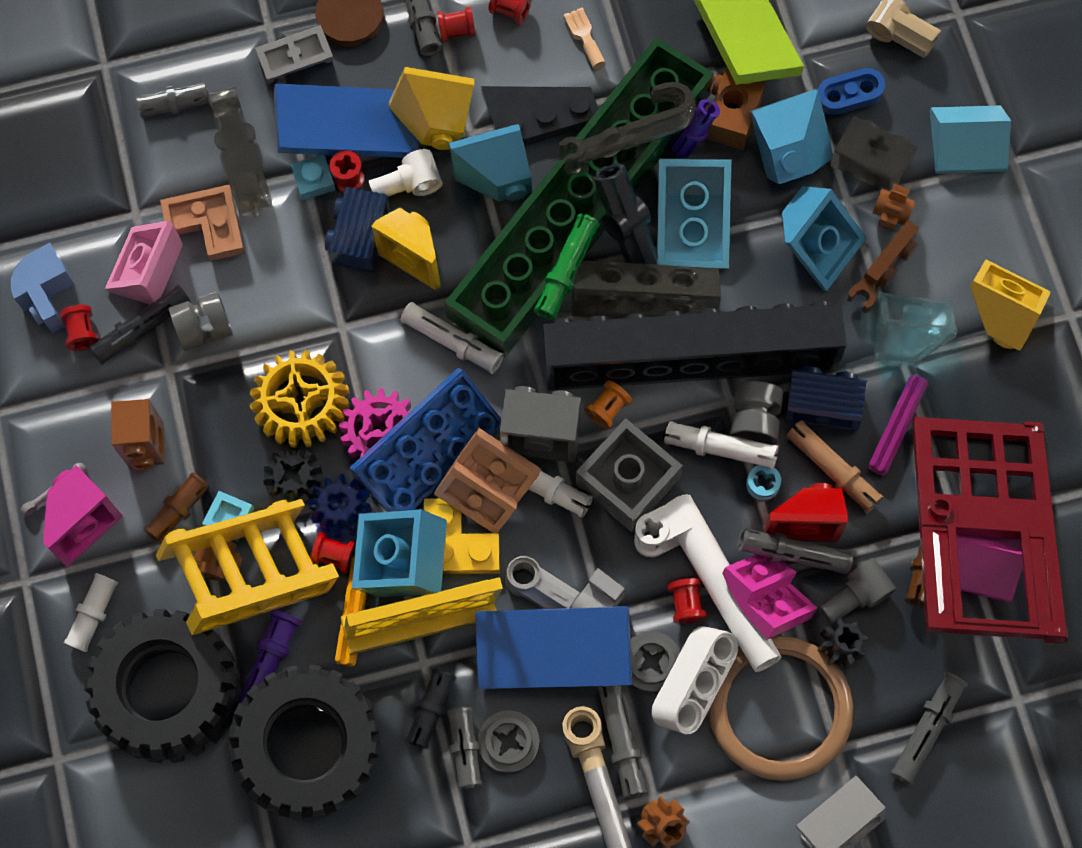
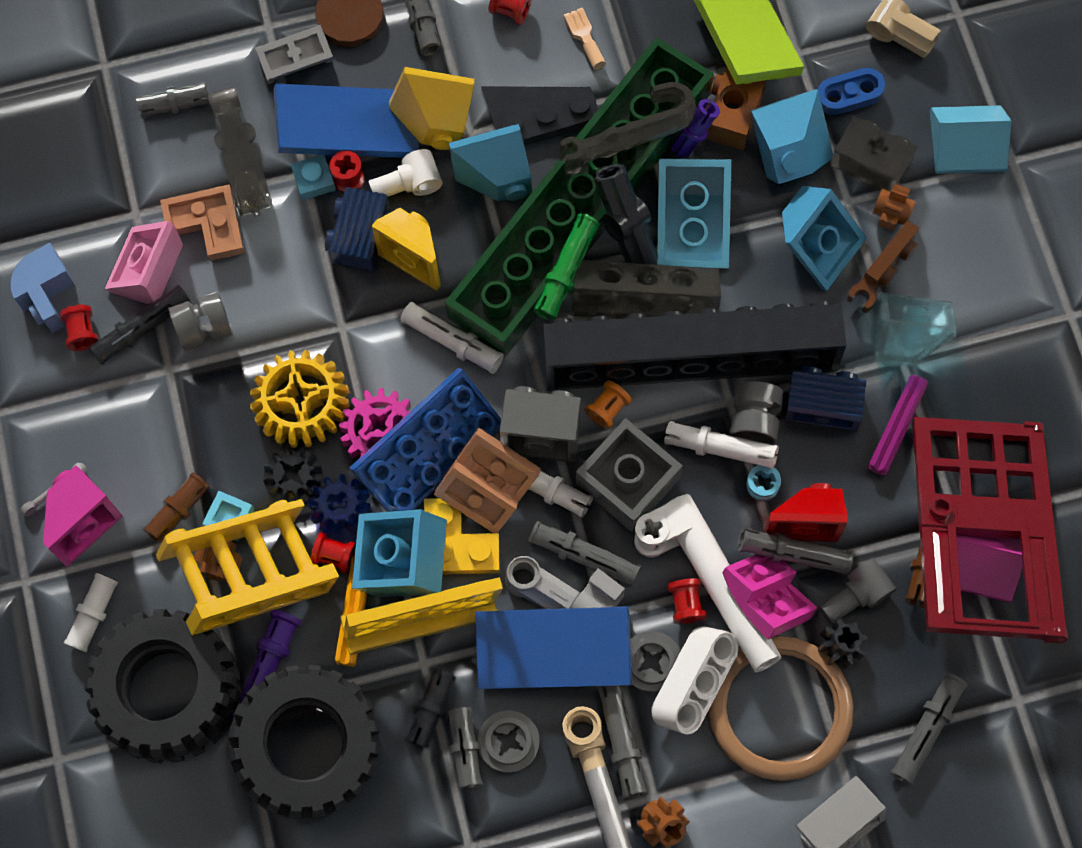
dark orange brick [111,398,165,470] -> none
red bush [437,6,476,43] -> none
medium nougat pin [786,420,884,514] -> none
yellow slope [970,260,1051,351] -> none
none -> dark grey pin [528,520,641,588]

